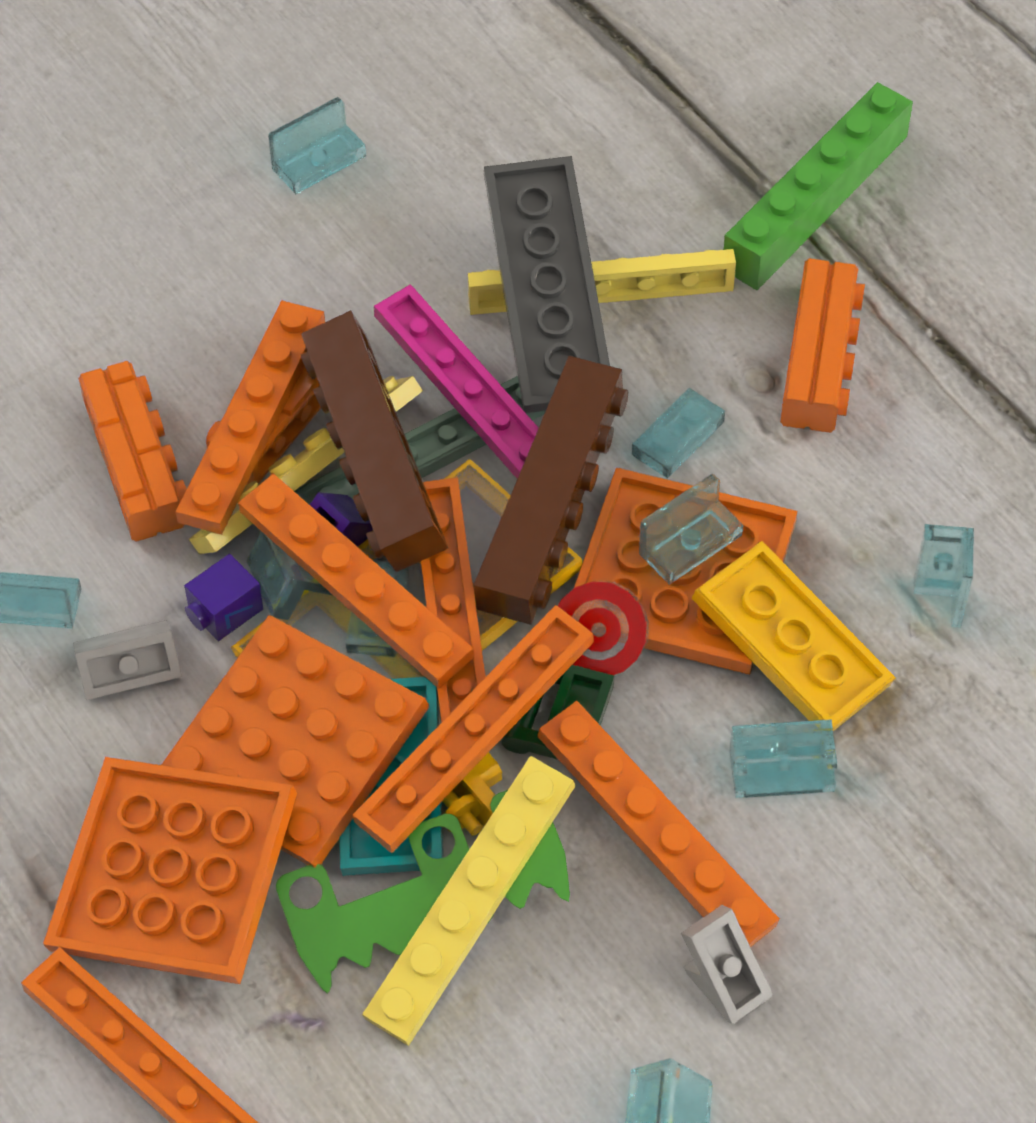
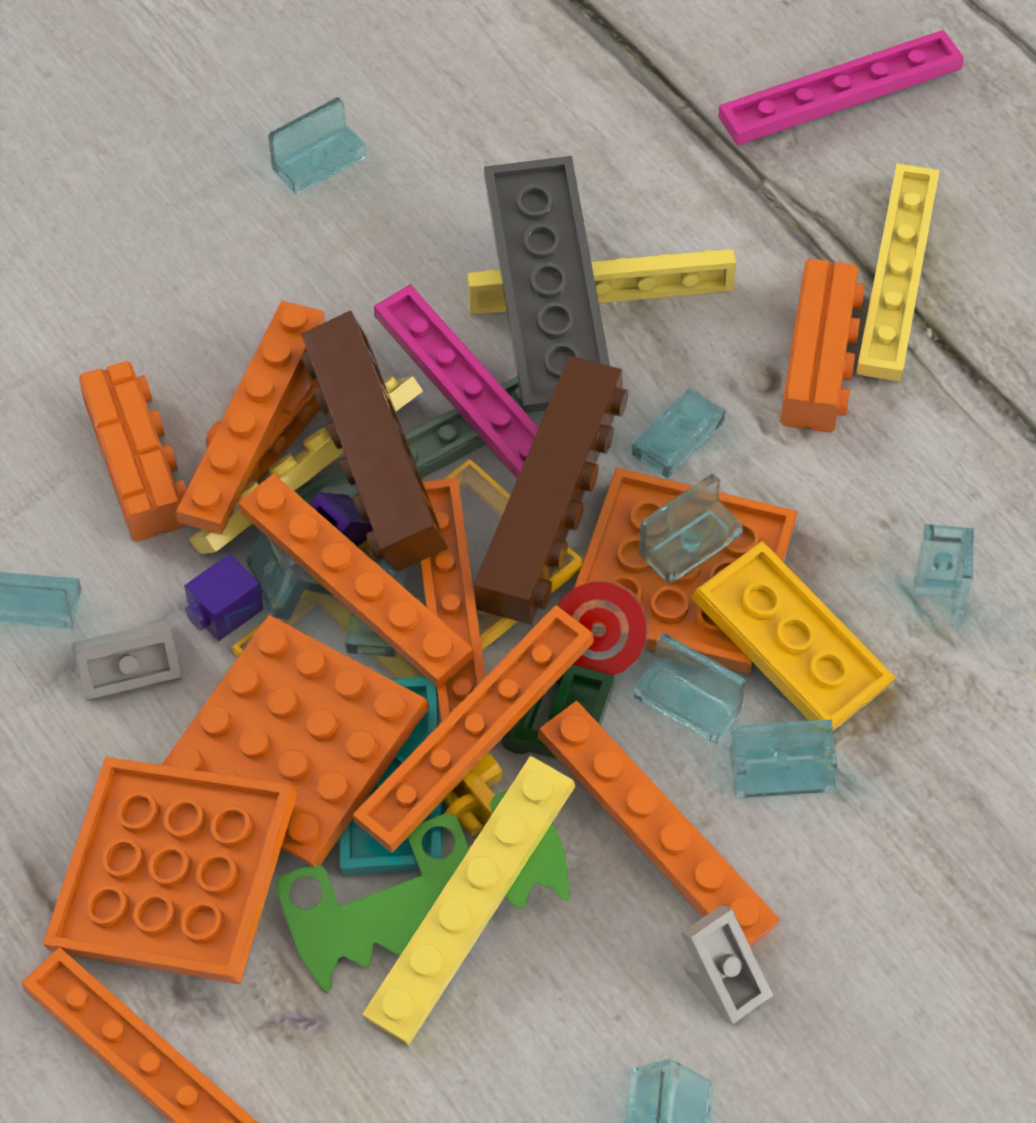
bright green brick [723,82,913,291] -> none
none -> clear light blue panel [634,633,745,744]
none -> dark pink plate [718,30,964,146]
none -> light yellow plate [856,163,940,382]

